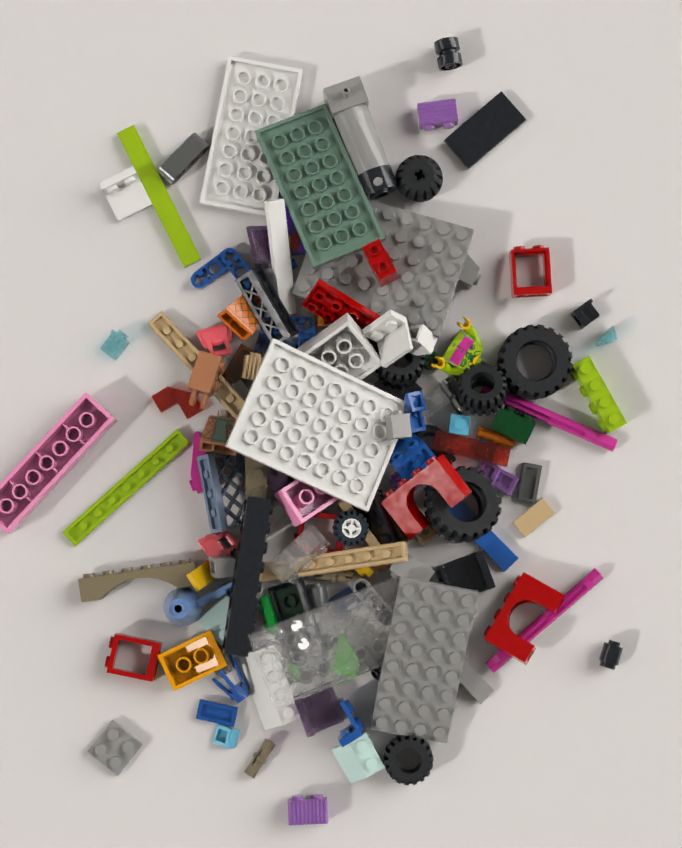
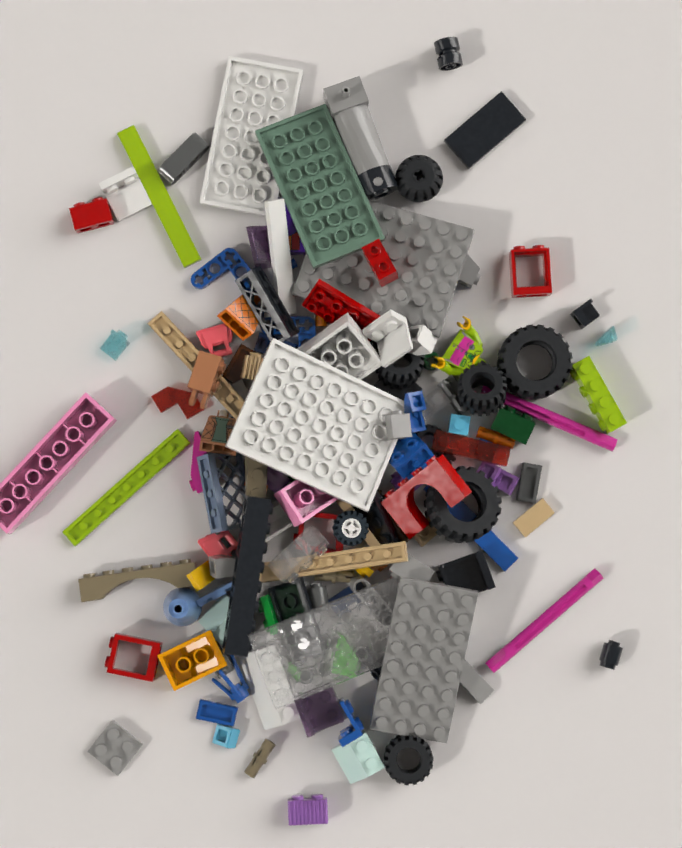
medium lavender brick [417,99,458,132] -> none
red arch [483,572,565,665] -> none
none -> red brick [69,197,115,234]

